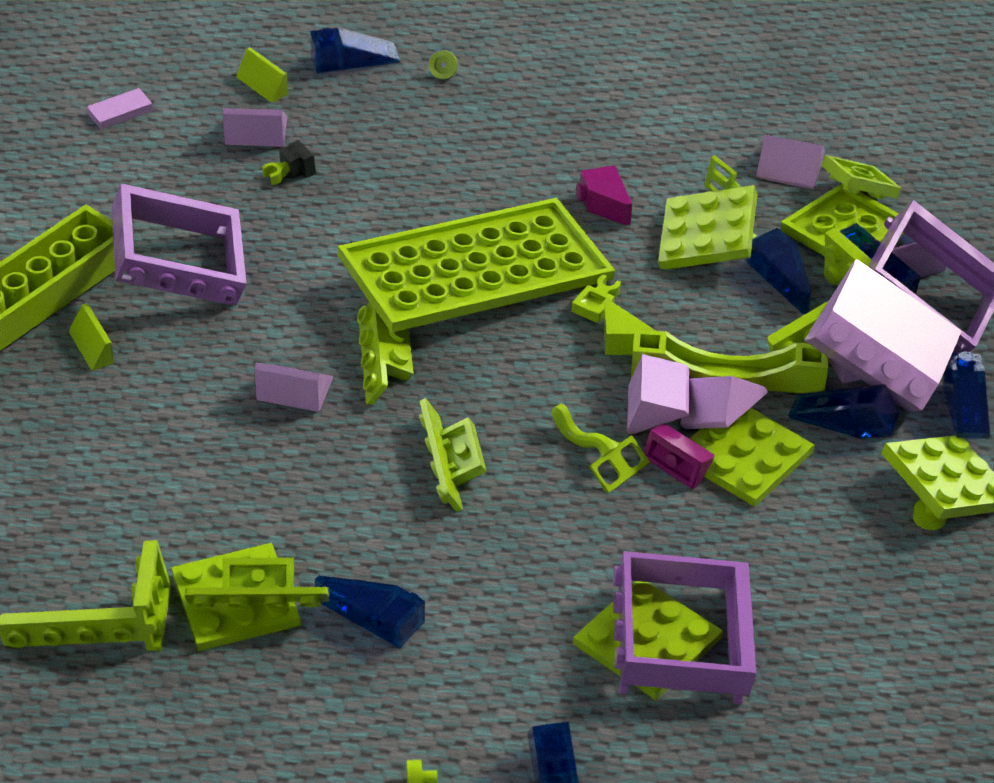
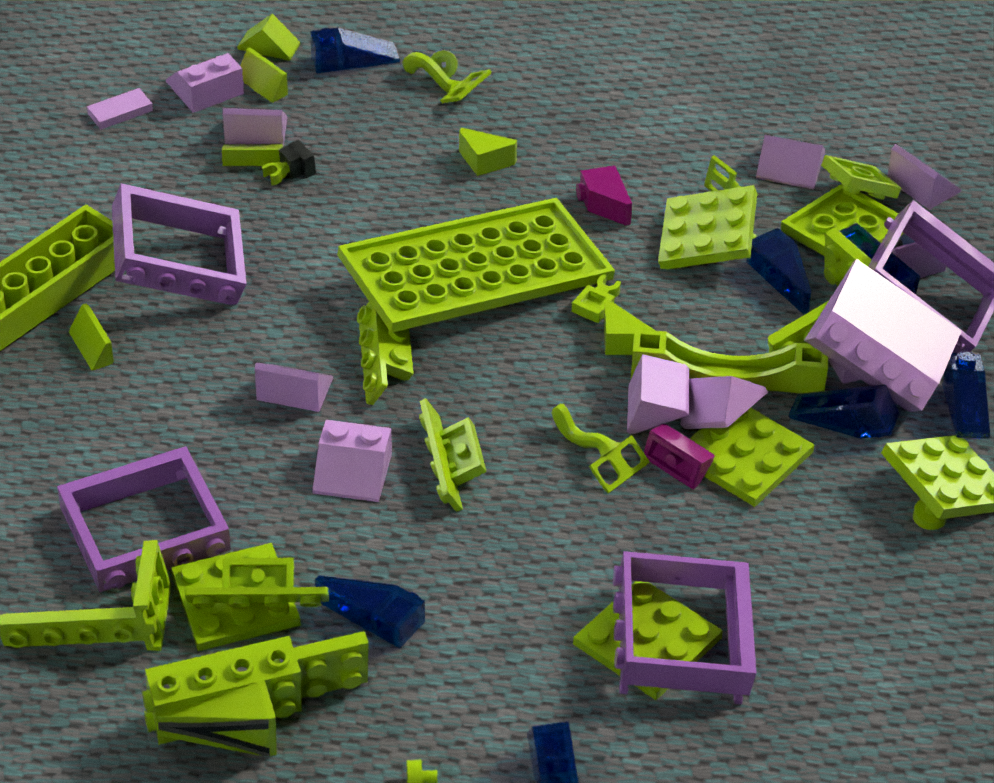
none -> medium lavender window [57,446,231,592]
none -> lime wedge [142,631,369,756]
none -> lavender slope [166,53,244,113]
none -> lime slope [222,144,283,166]
none -> lime slope [237,13,300,61]
none -> lavender slope [313,420,392,502]
none -> lime piece [402,52,492,104]
none -> lime slope [459,127,517,176]
none -> lavender slope [887,144,962,210]

